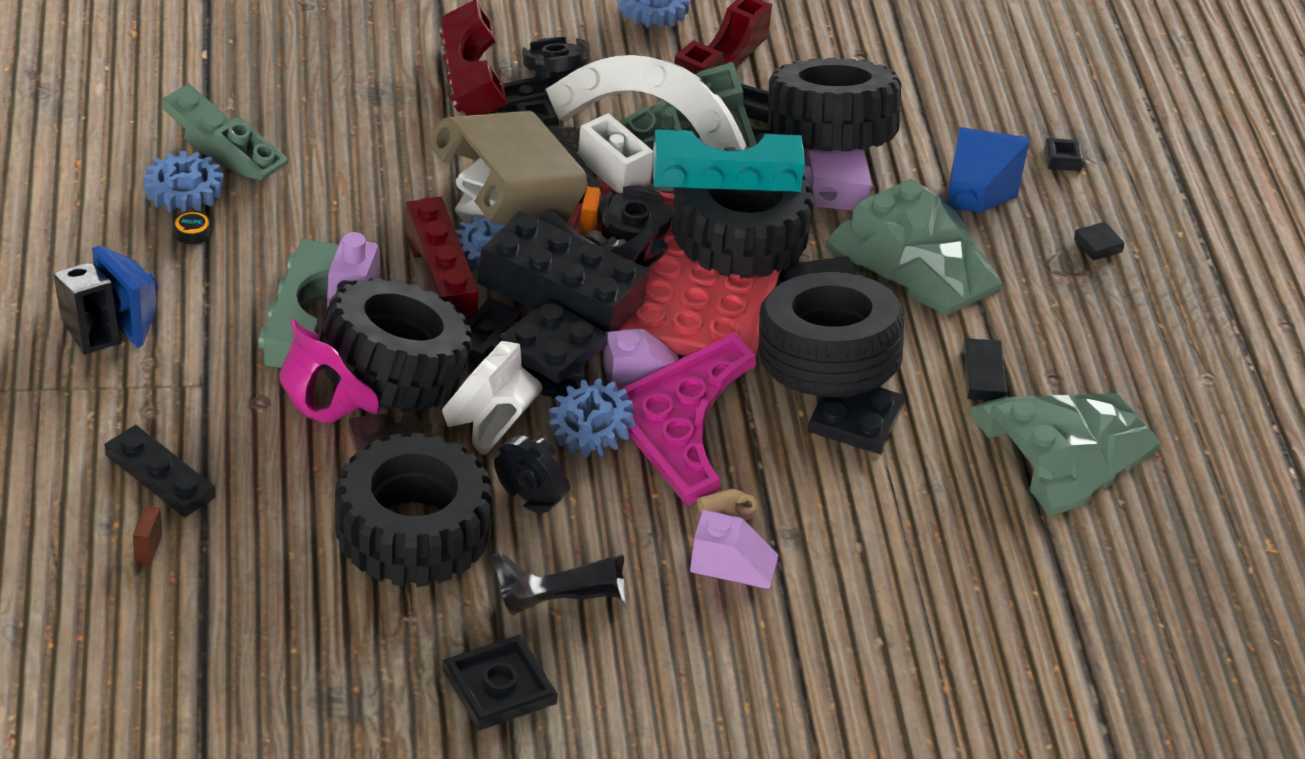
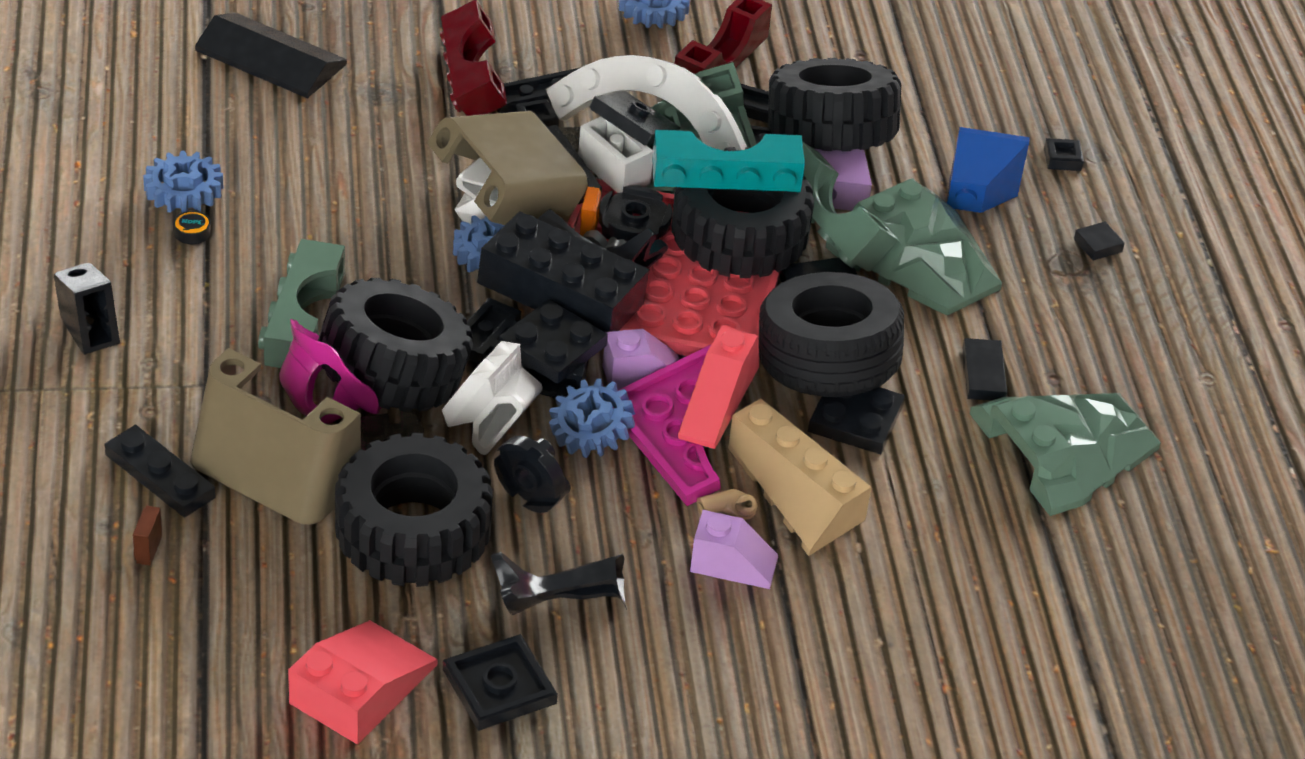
blue slope [92,245,158,348] -> none
sand green slope [161,83,289,180] -> none
lavender torso [327,232,381,310] -> none
dark red arch [405,196,479,321] -> none
black plate [522,37,590,78] -> none
none -> dark tan windscreen [190,348,361,524]
none -> black slope [195,13,347,99]
none -> coral slope [288,620,438,745]
none -> black plate [589,91,681,146]
none -> coral slope [678,325,759,449]
none -> tan wedge [728,398,872,556]
none -> sand green arch [802,142,898,272]

